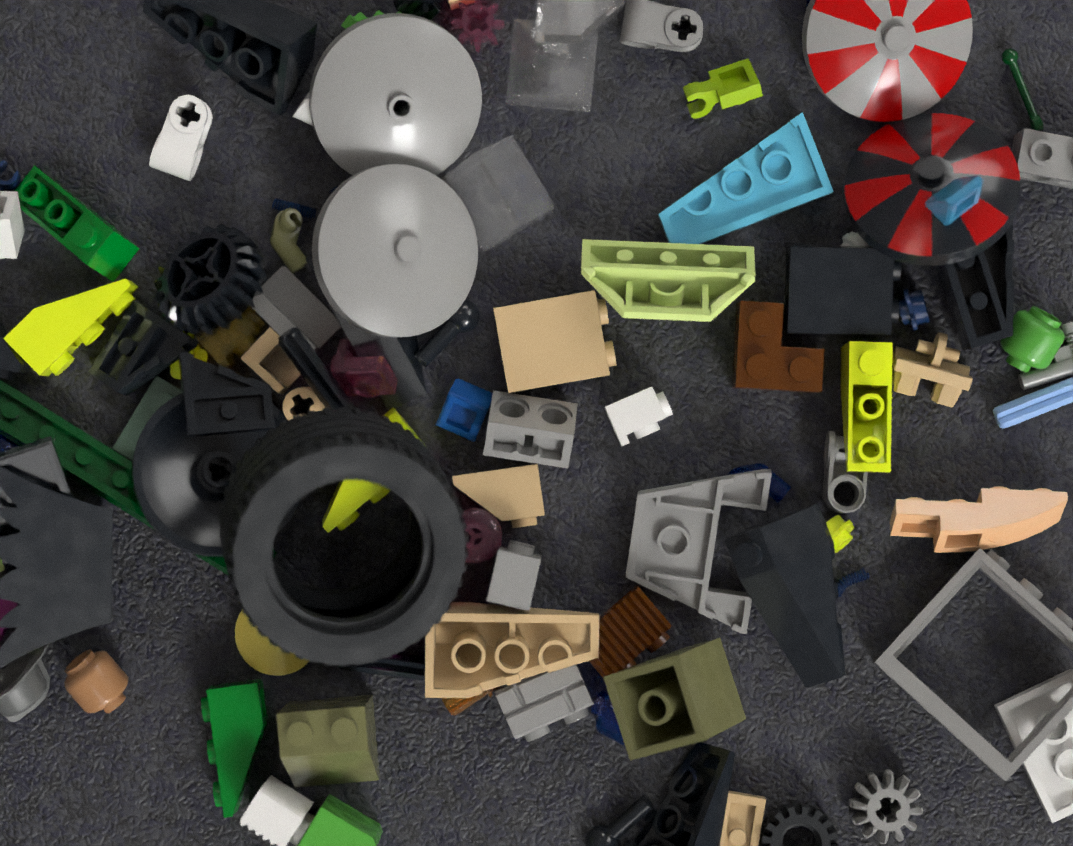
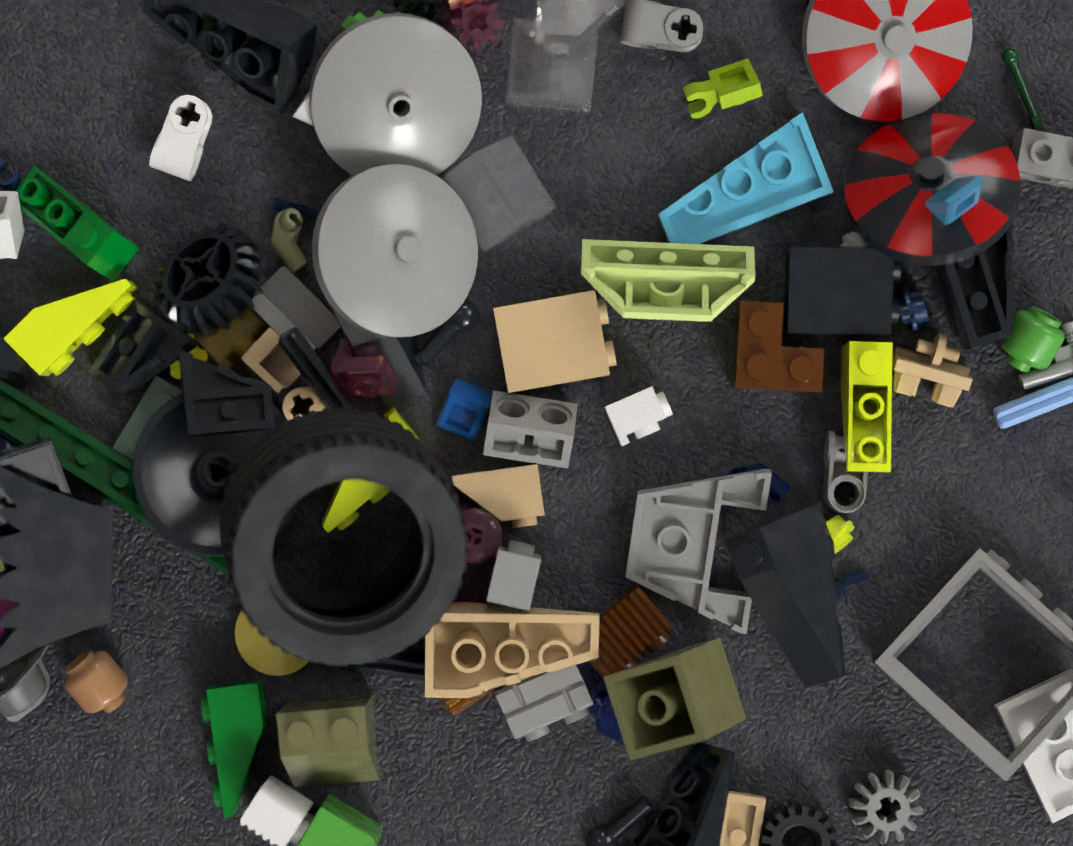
light nougat slope [890,486,1068,553] -> none

